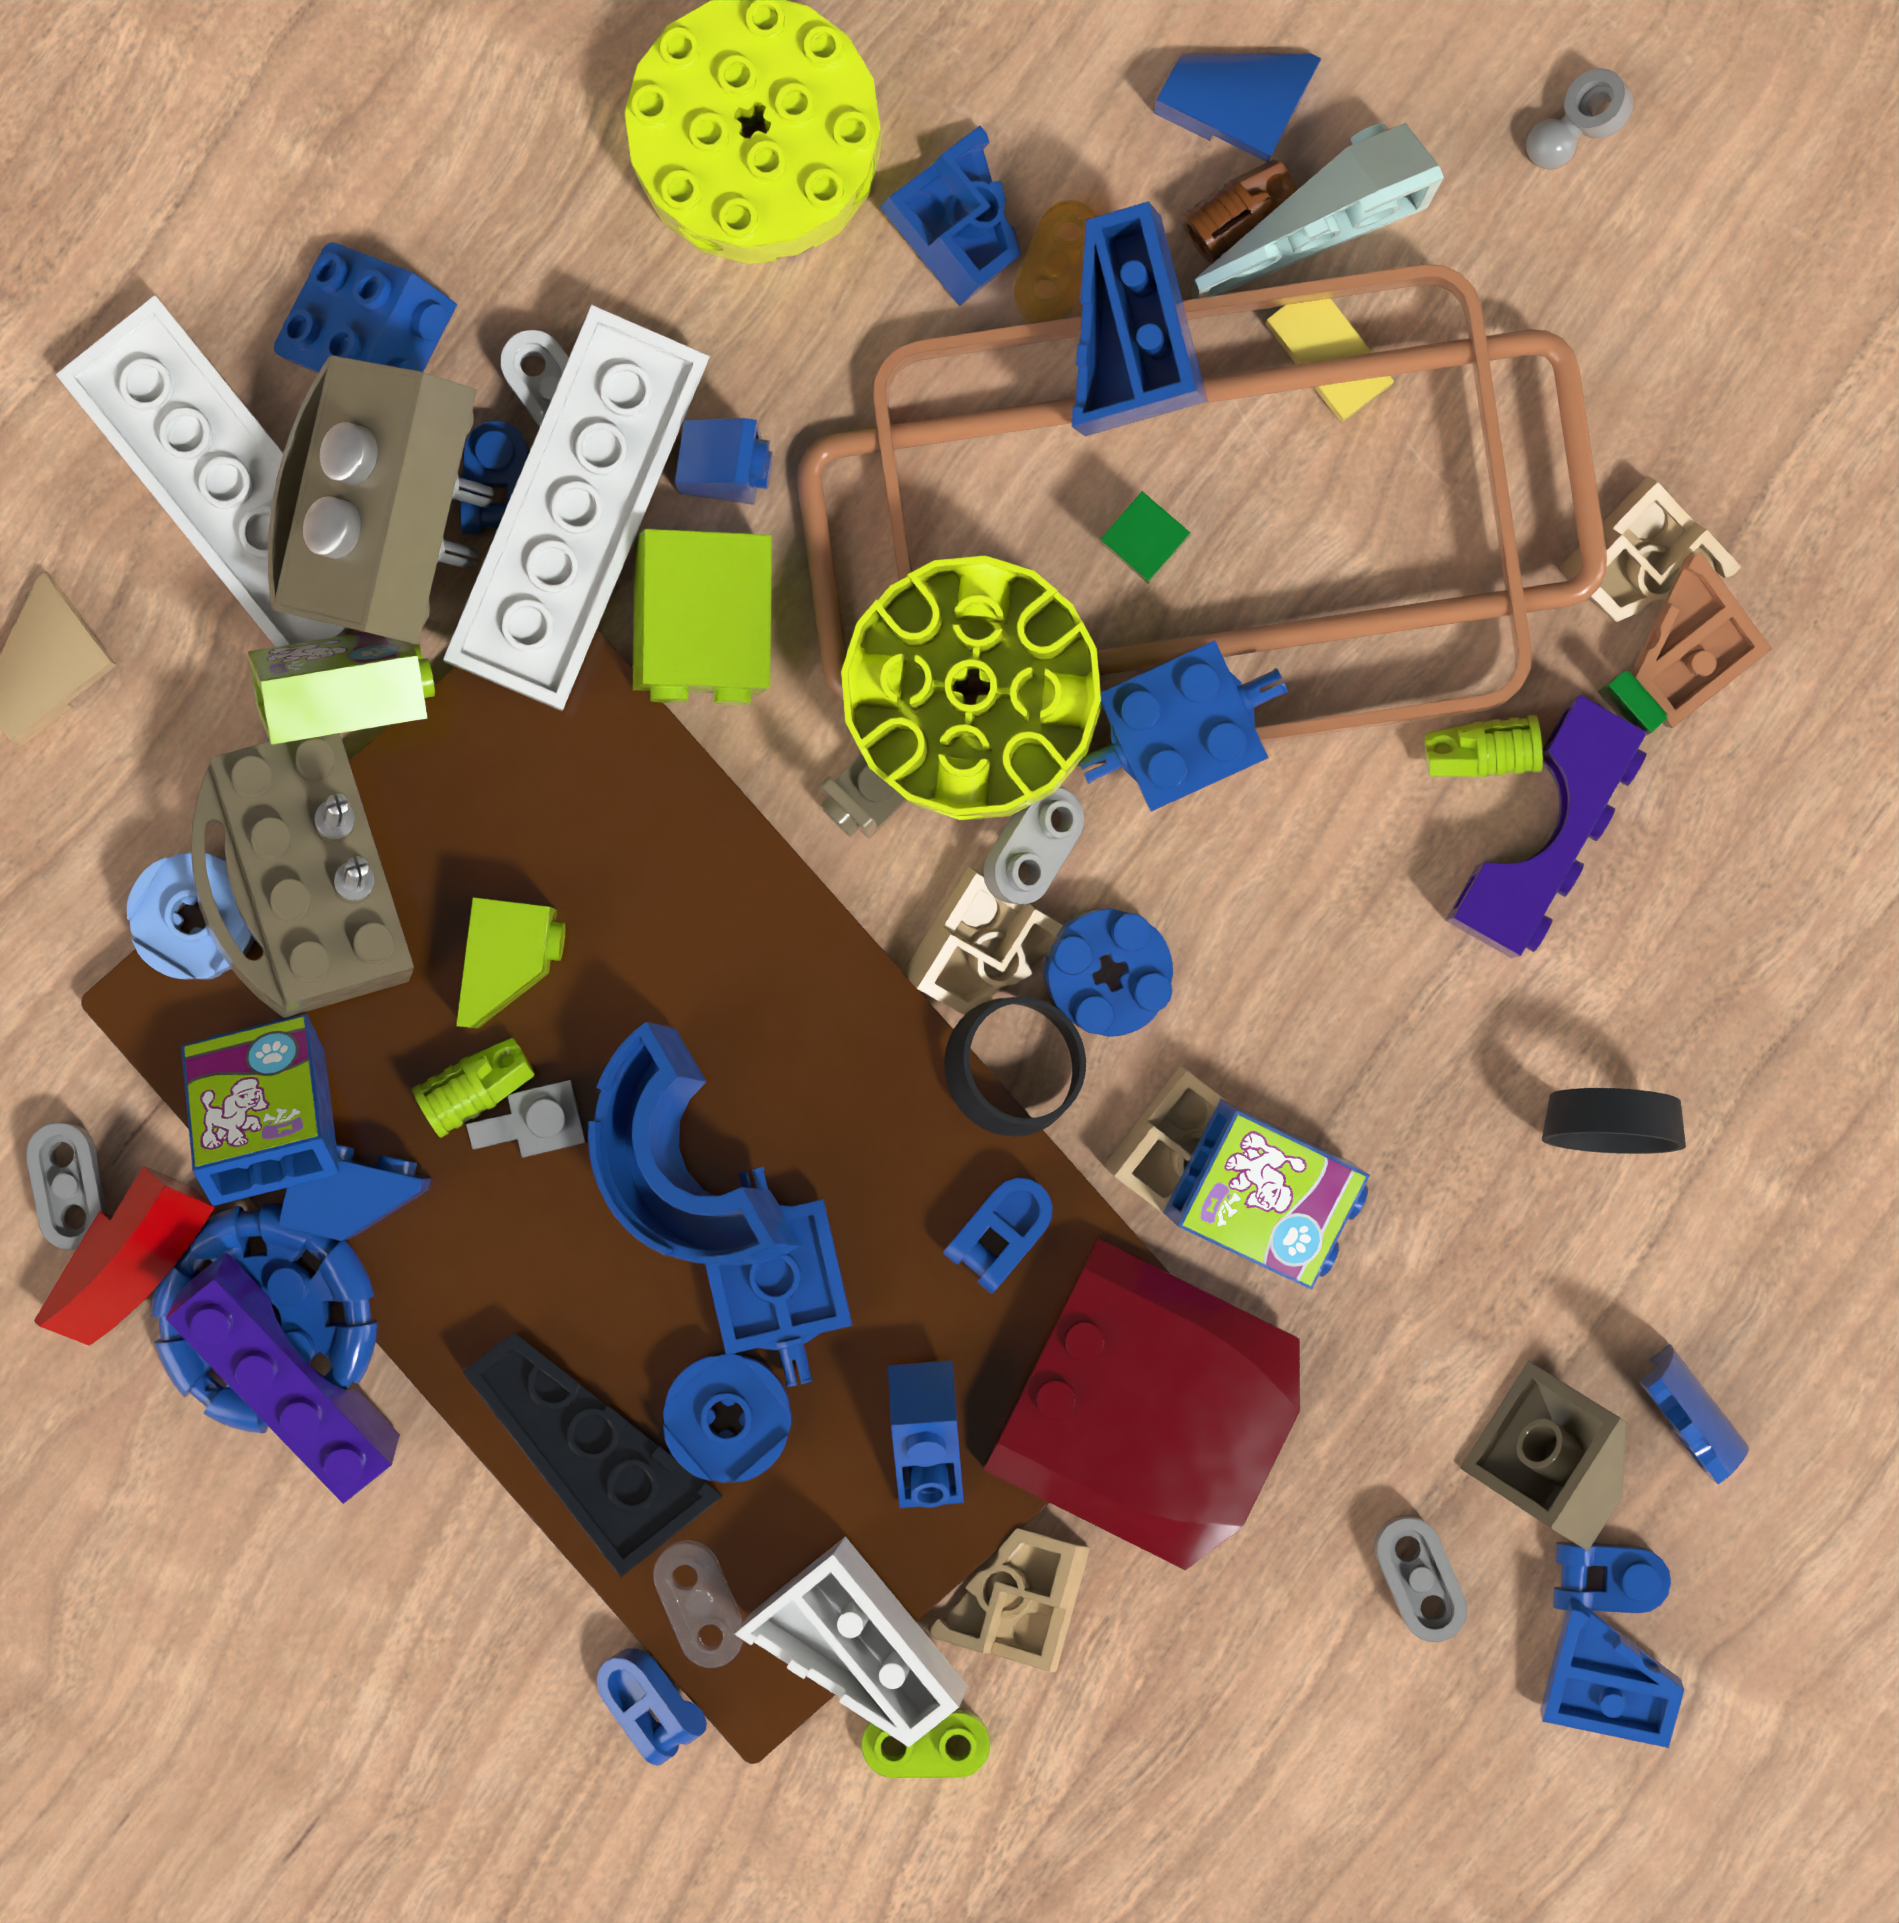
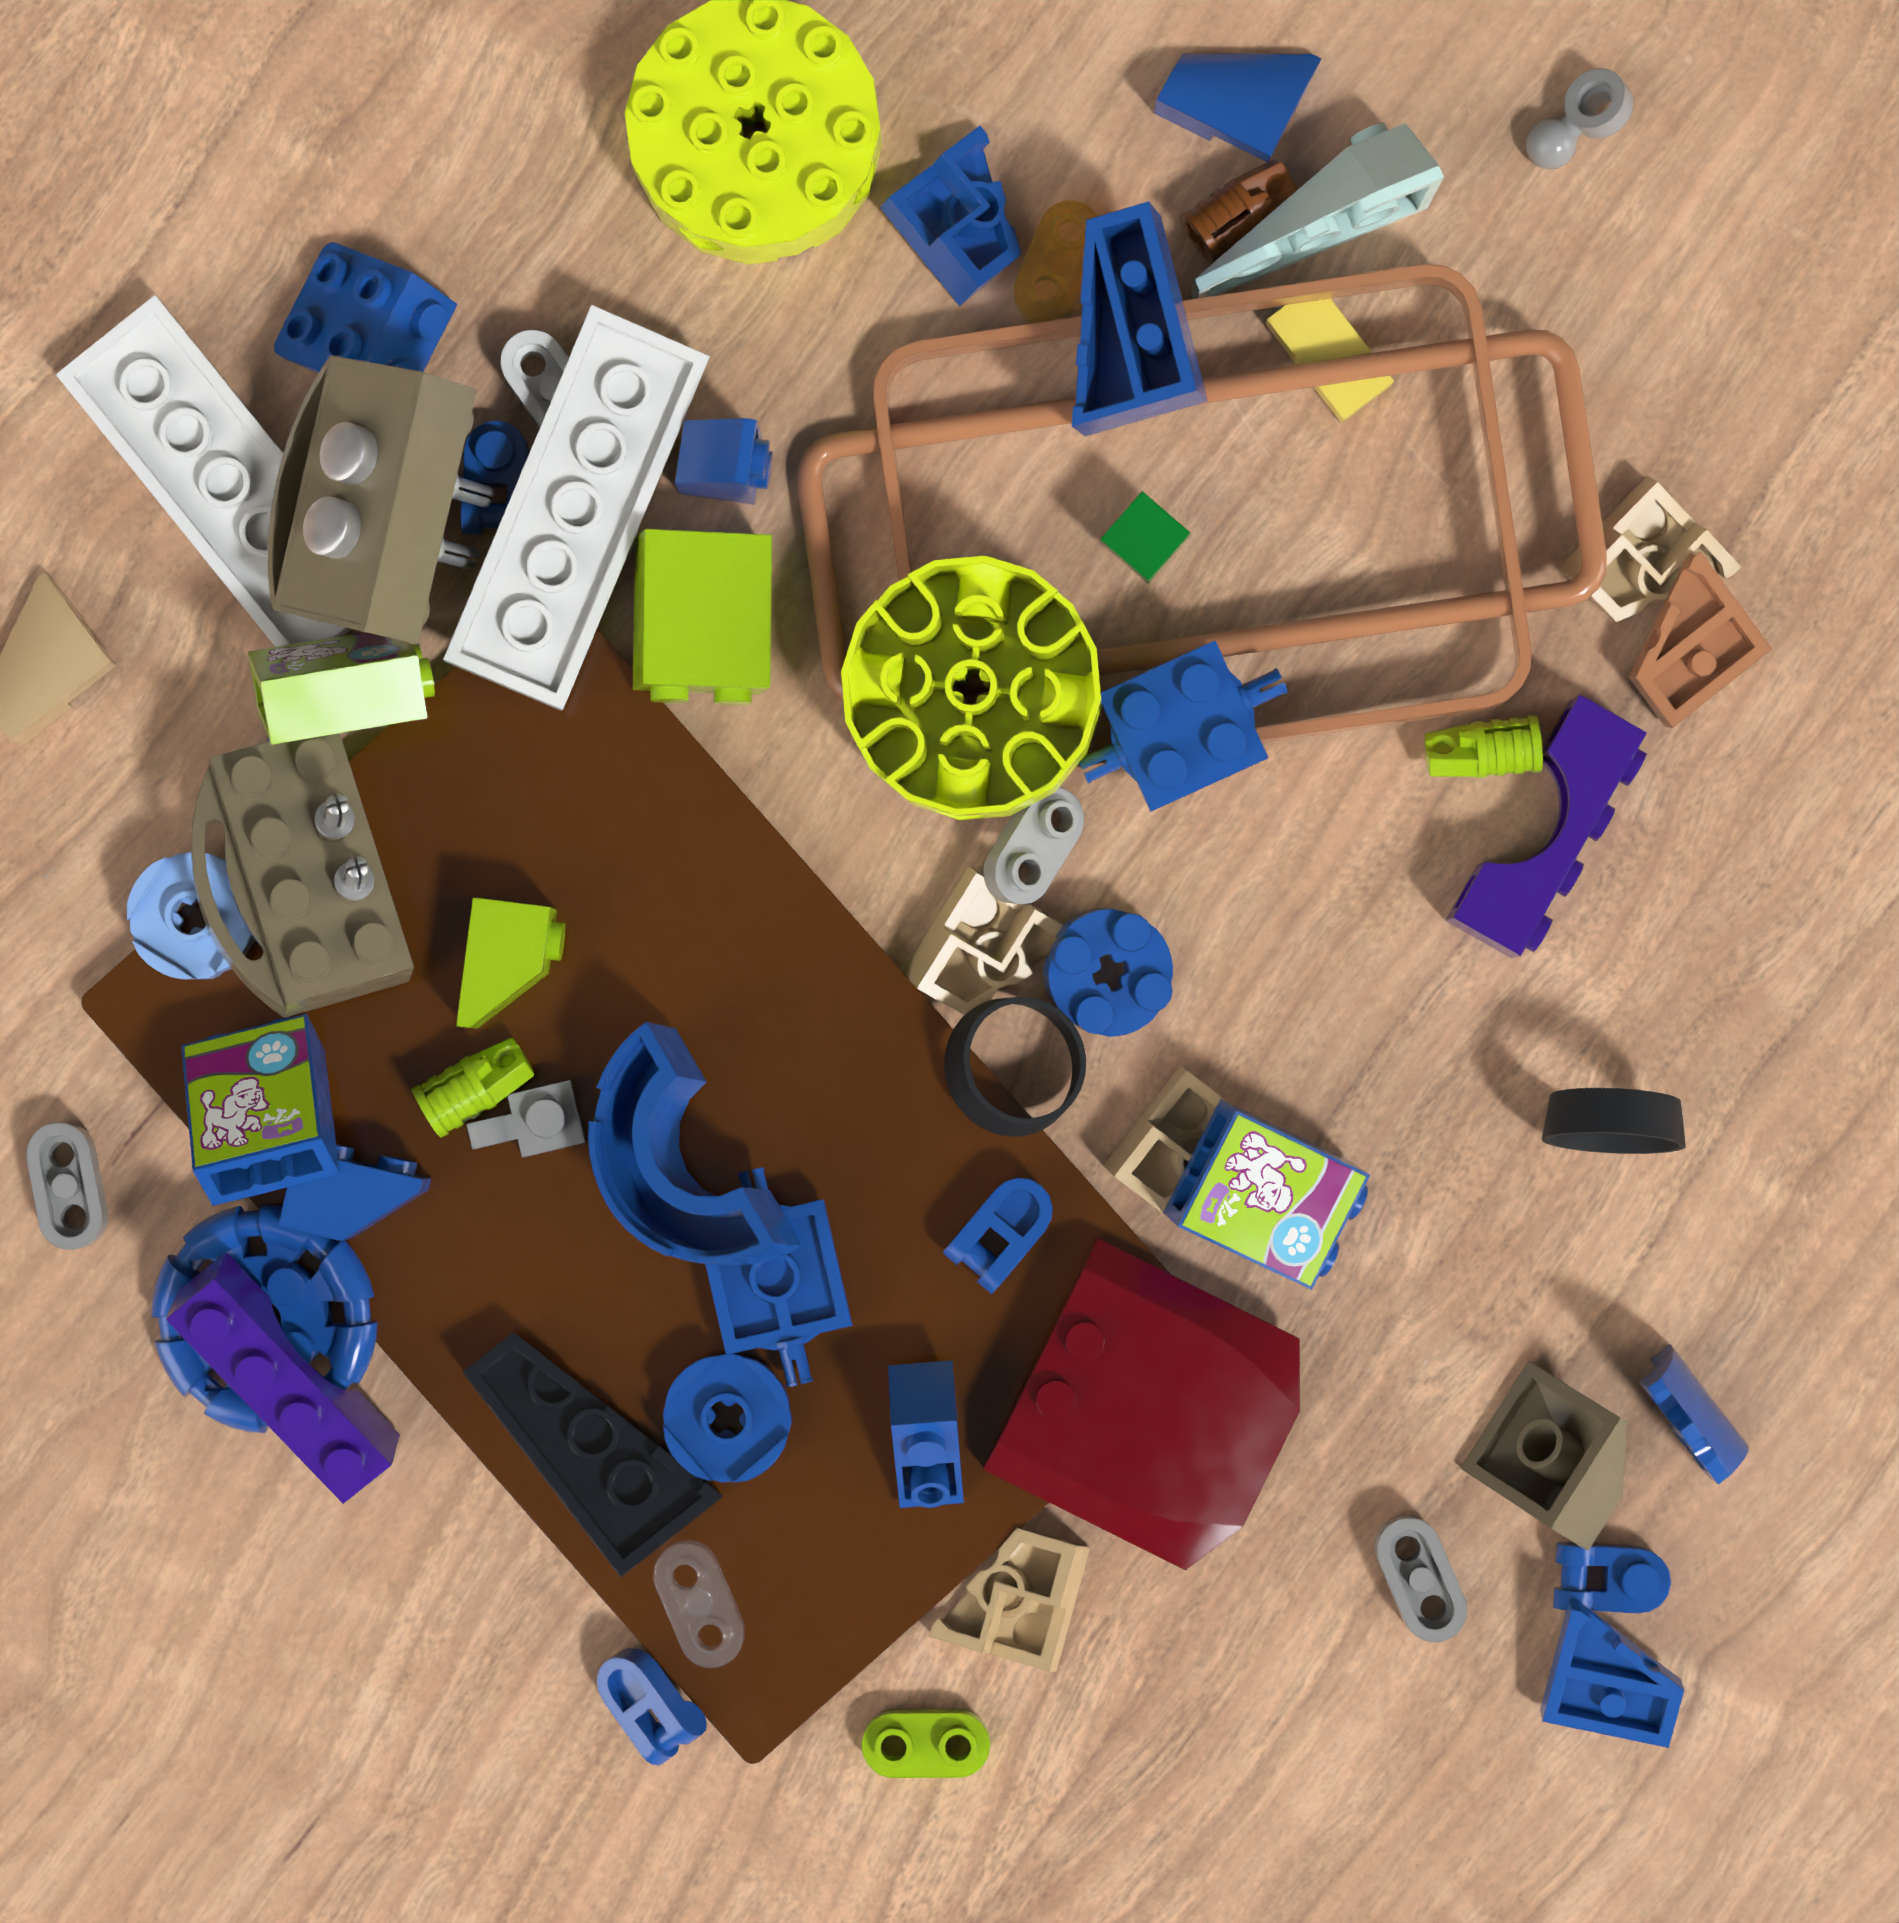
red slope [34,1165,215,1346] -> none
white wedge [734,1536,968,1747] -> none
dark tan bracket [820,754,907,839] -> none
green tile [1598,670,1668,736] -> none

